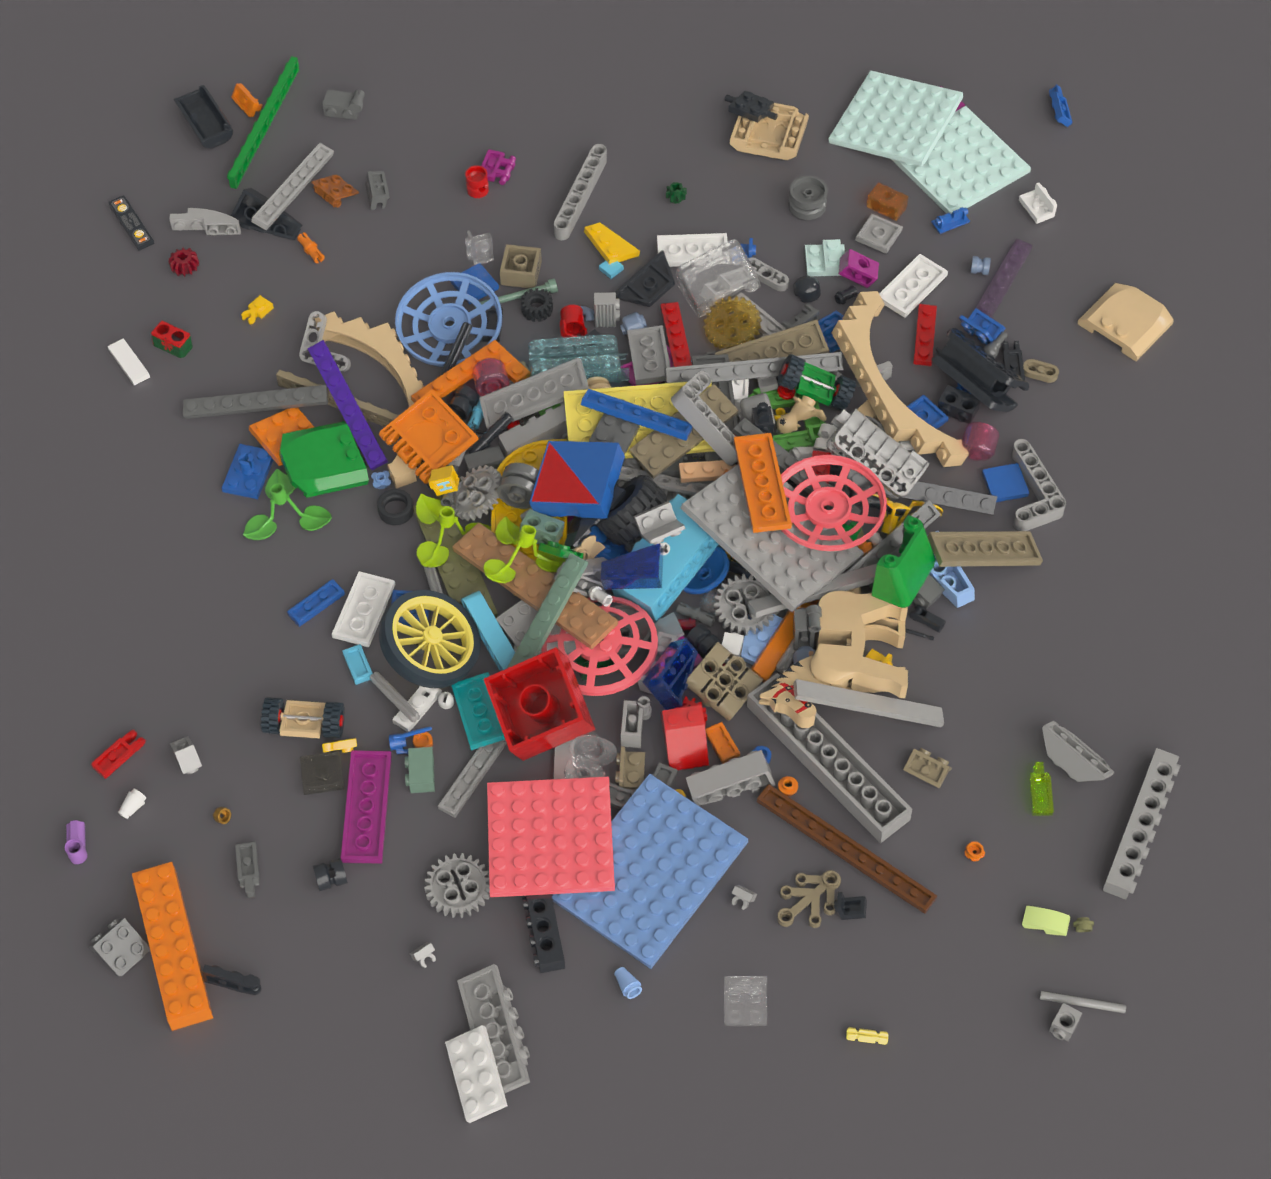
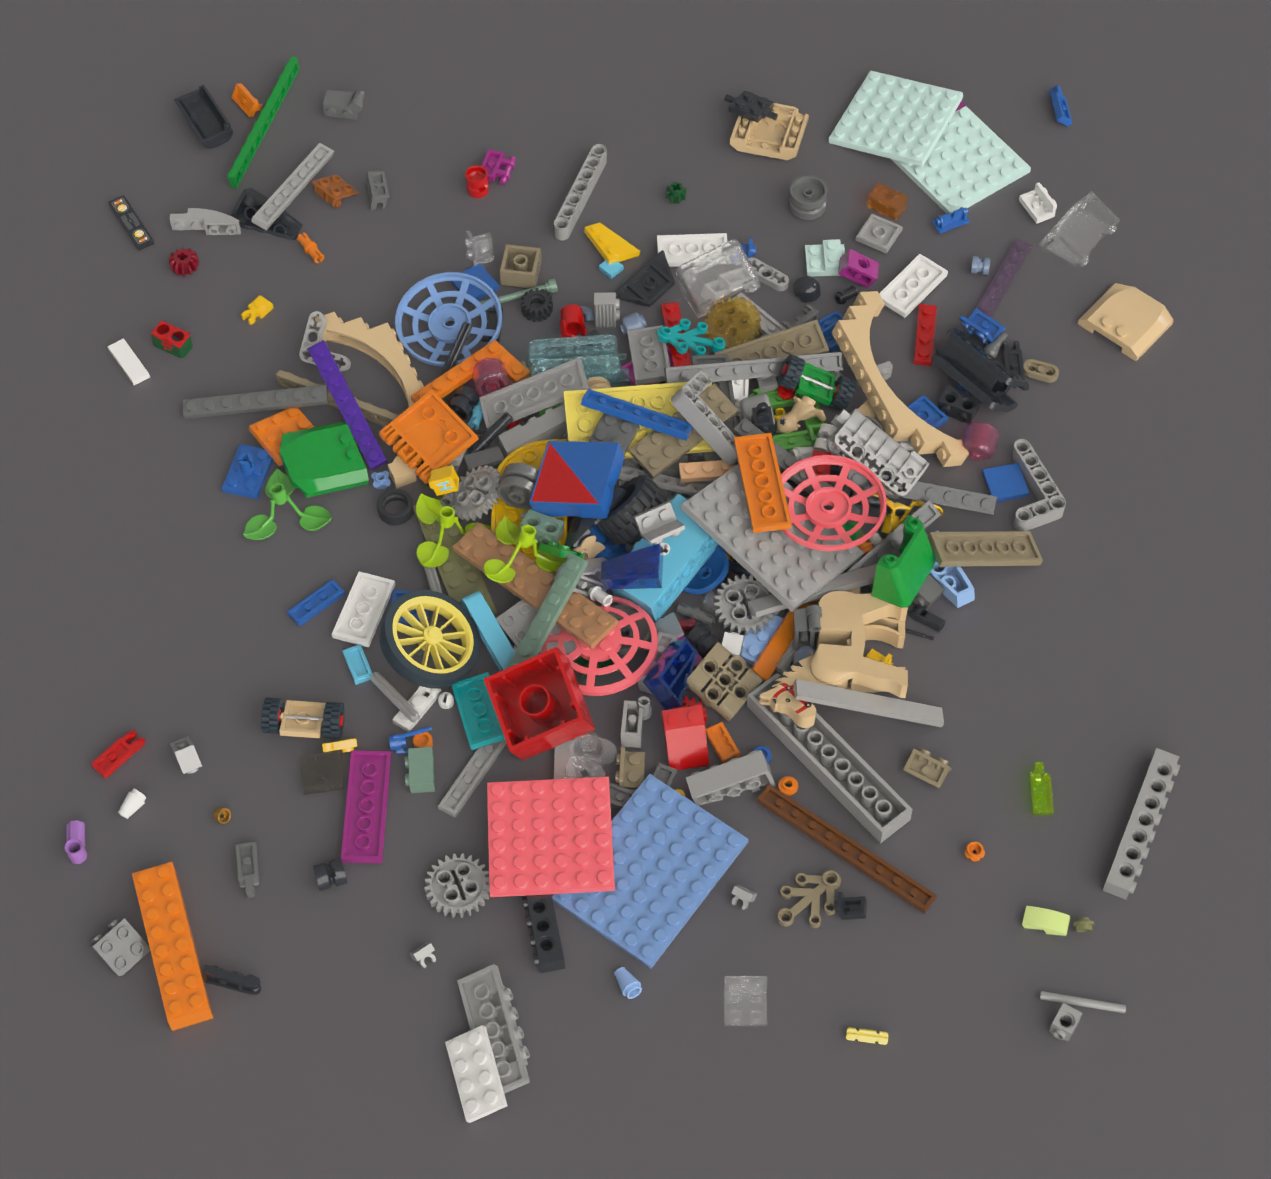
light grey wedge [1042,721,1114,782] -> none
none -> teal plant [656,318,726,356]
none -> clear windscreen [1039,191,1120,267]

